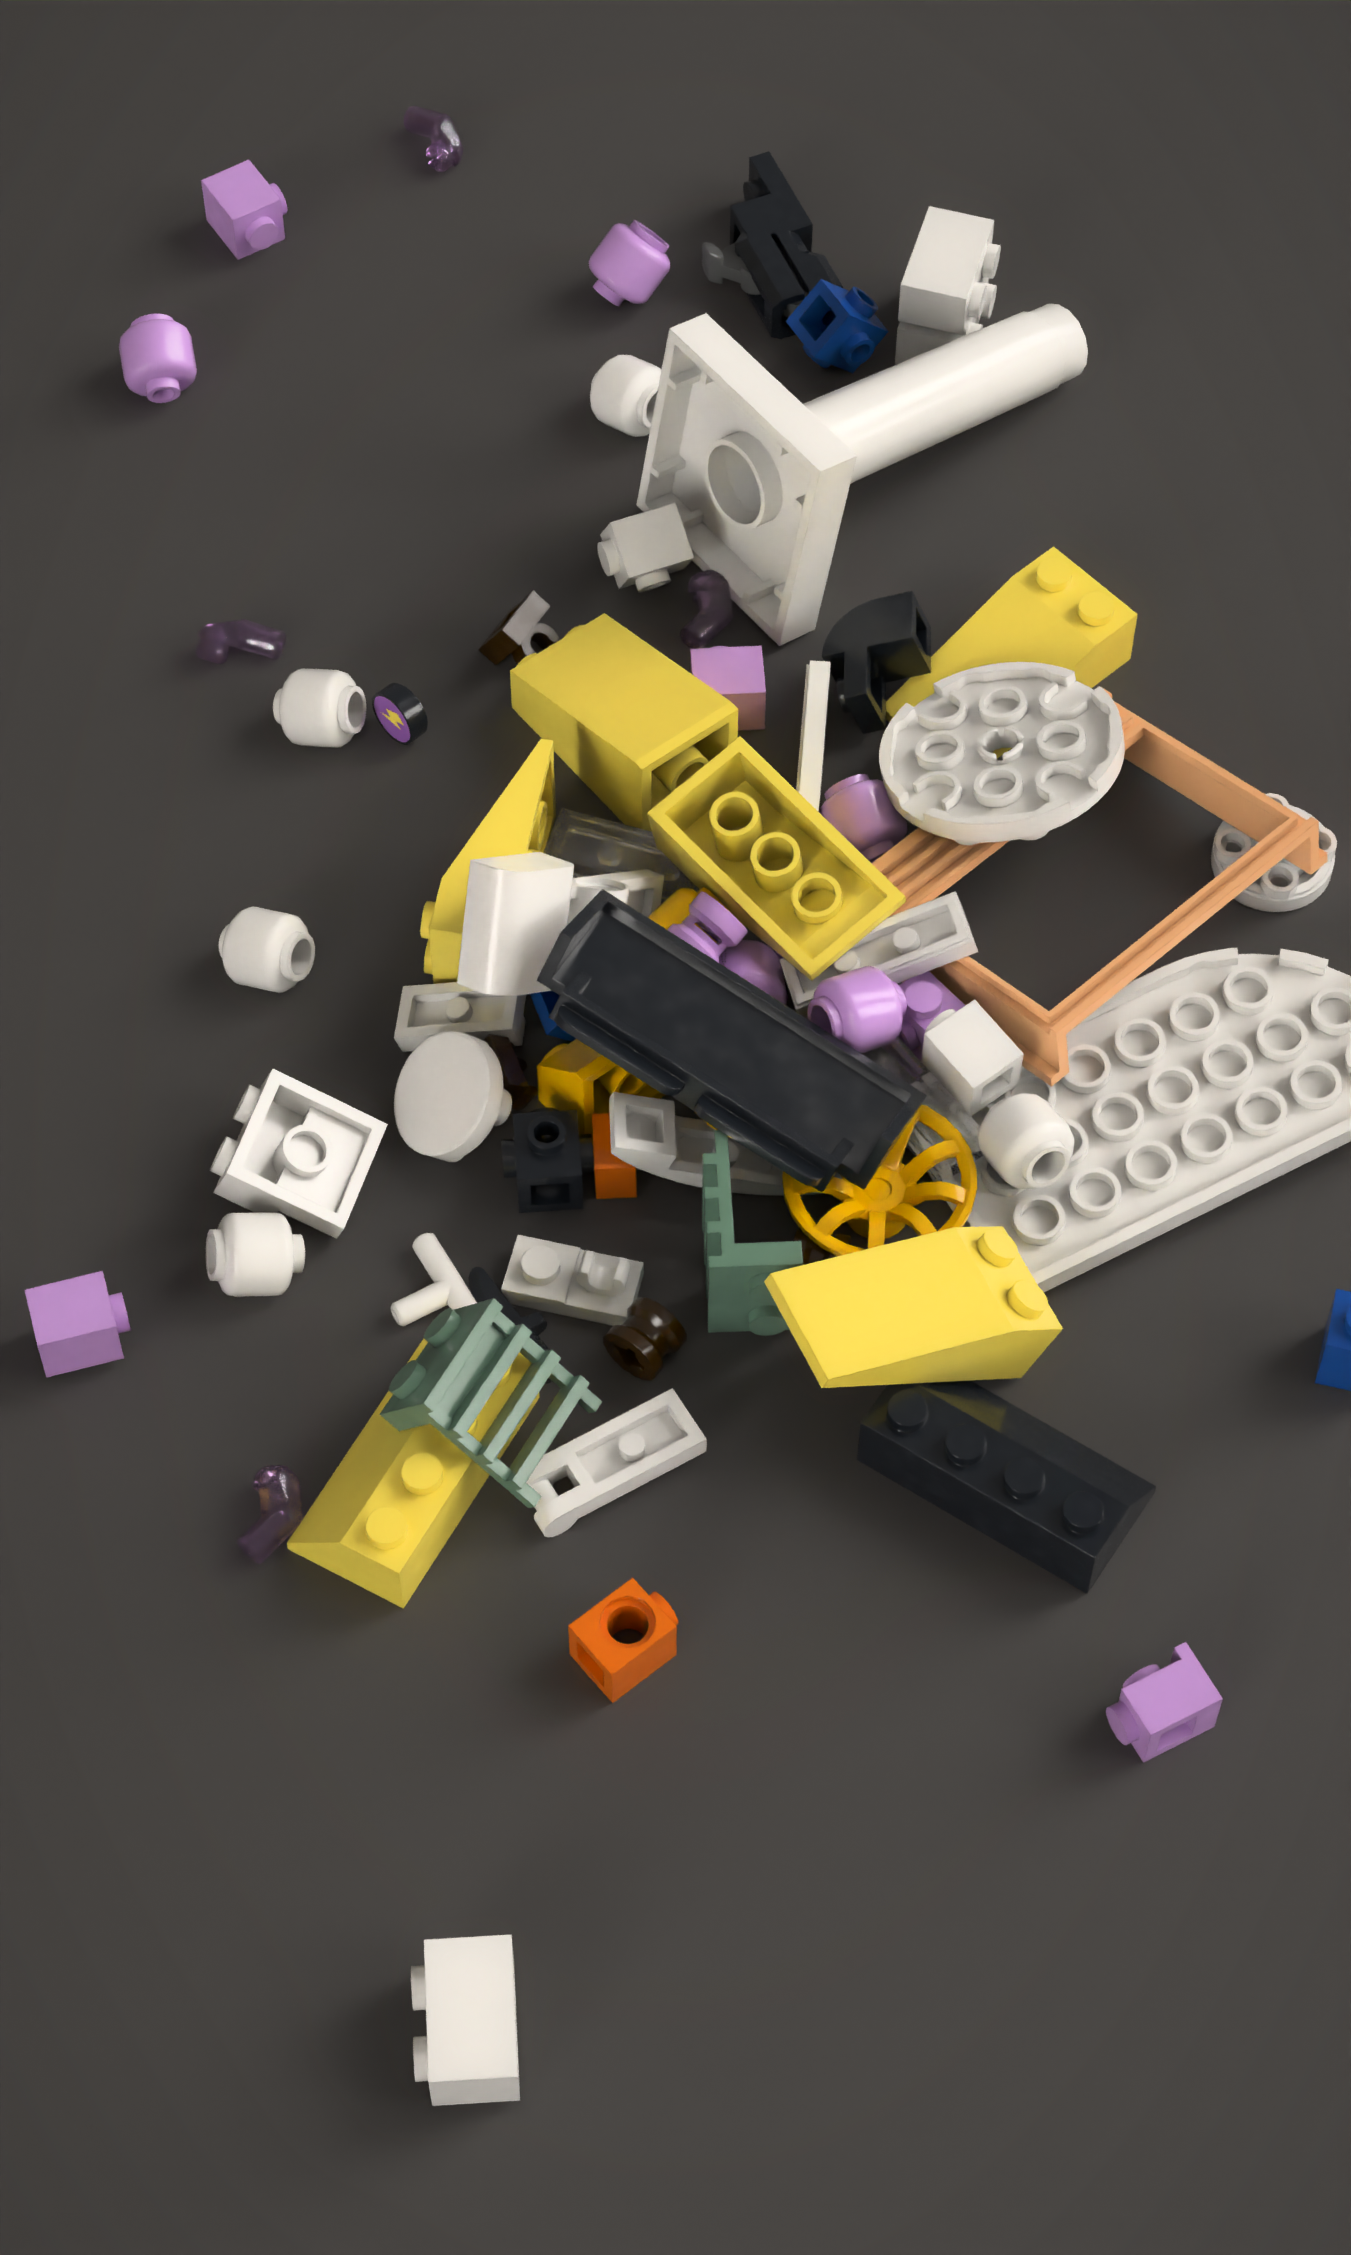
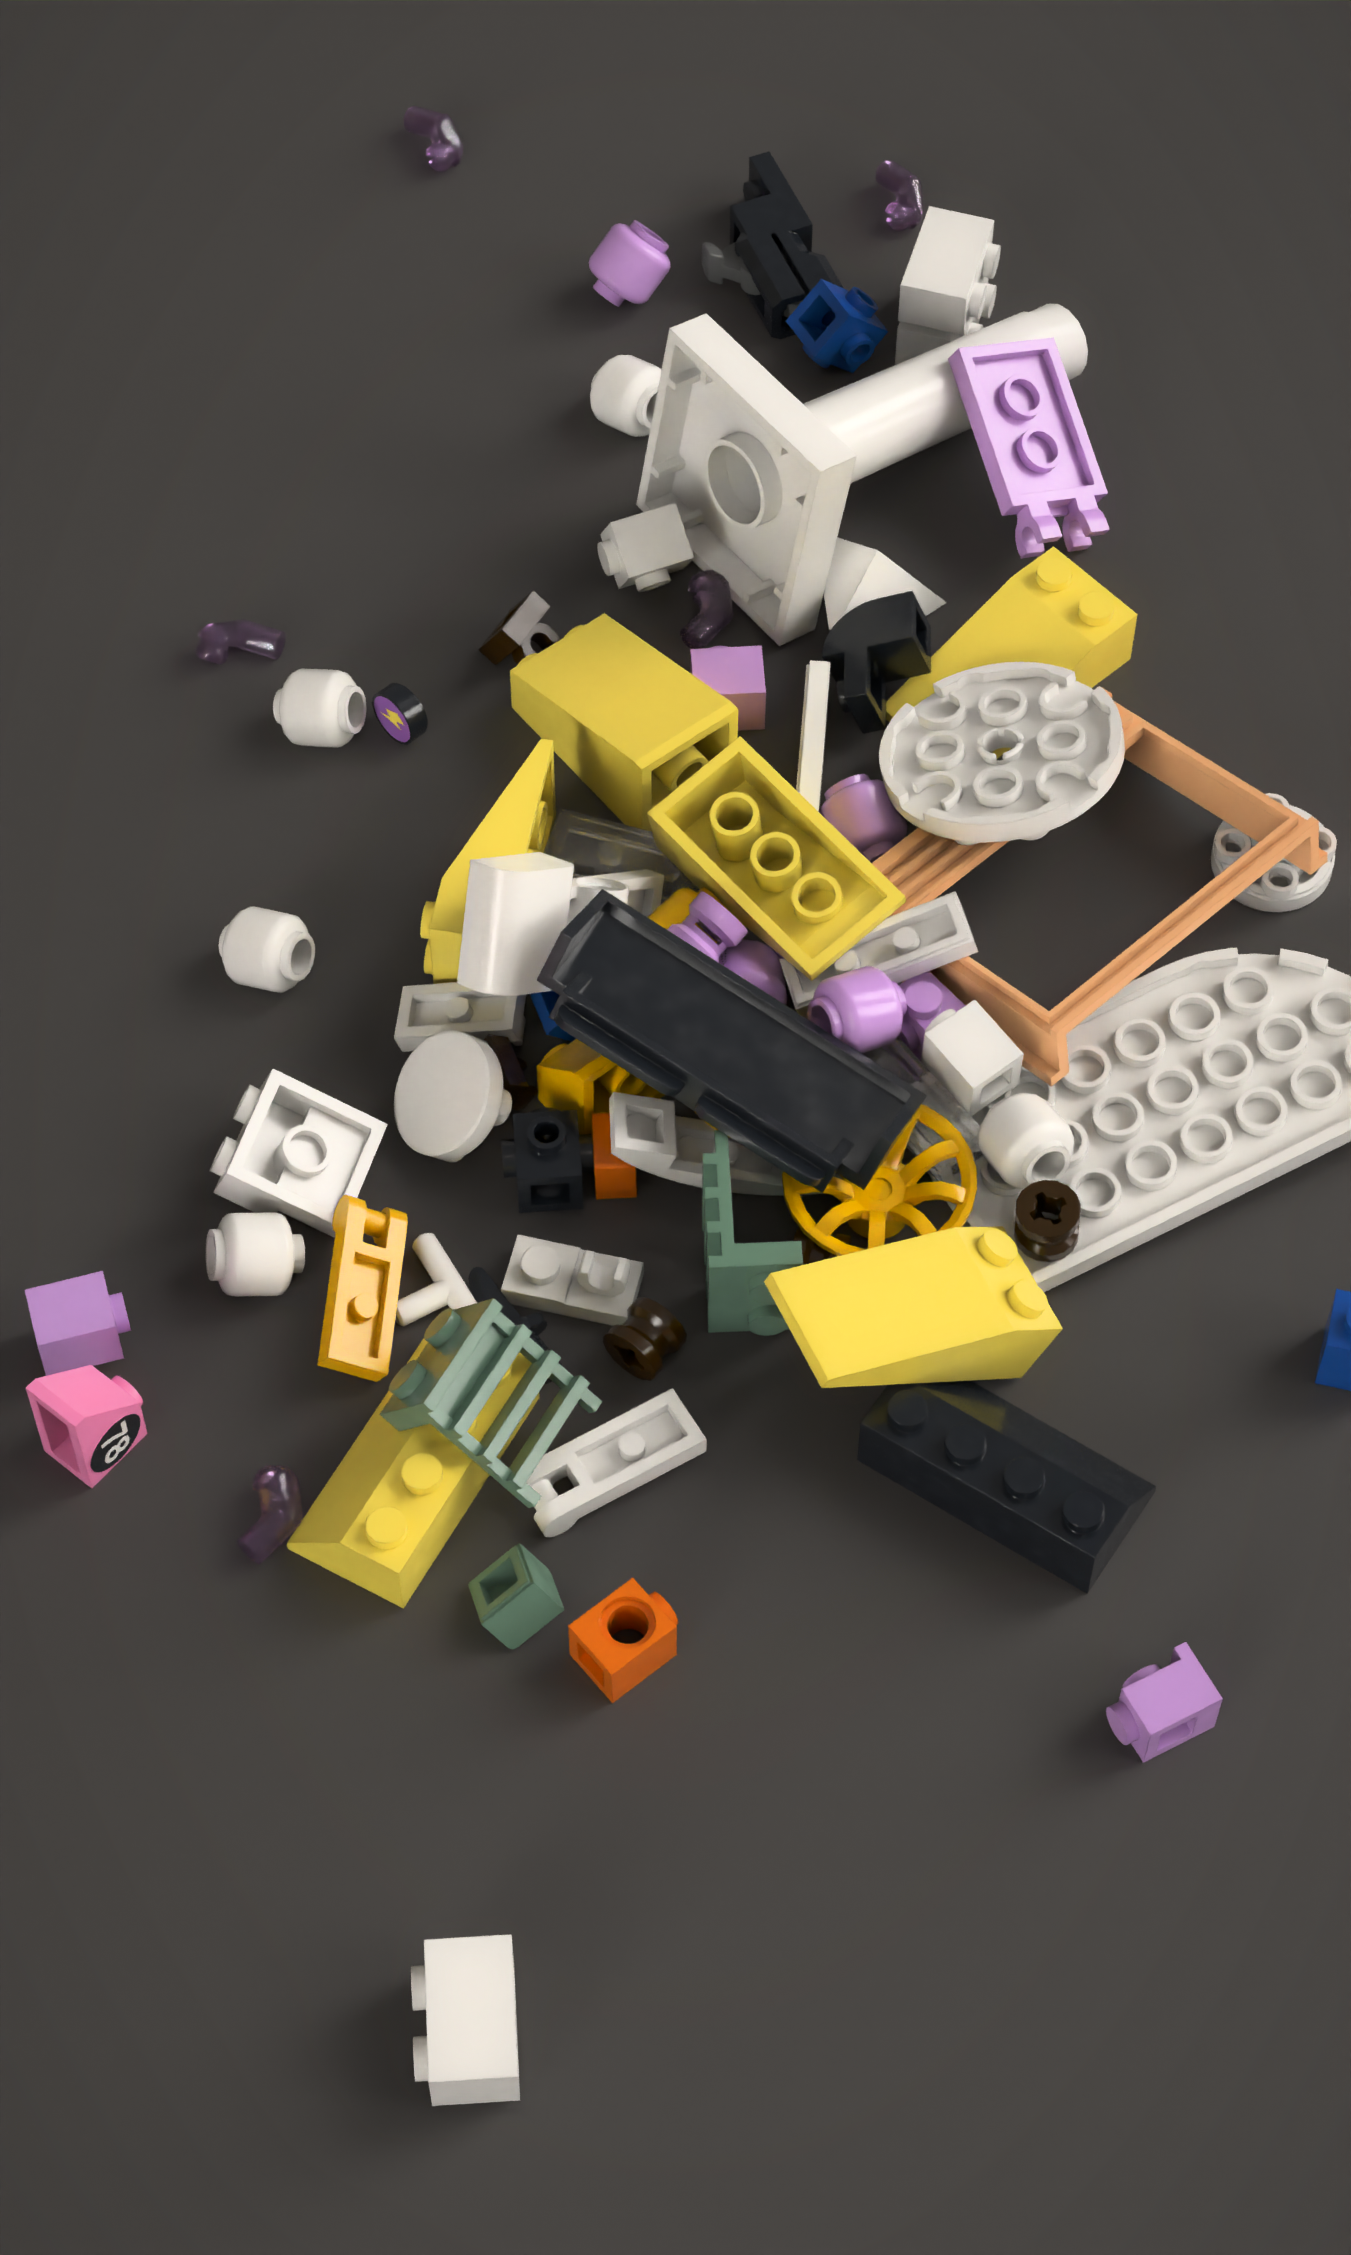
lavender head [119,314,197,403] -> none
lavender brick [201,160,288,260] -> none
none -> bright pink slope [26,1365,148,1488]
none -> yellow plate [317,1195,408,1382]
none -> sand green slope [468,1543,564,1649]
none -> white slope [824,537,947,630]
none -> clear purple arm [876,160,924,231]
none -> lavender tile [948,337,1110,559]
none -> dark brown wheel [1014,1180,1081,1262]

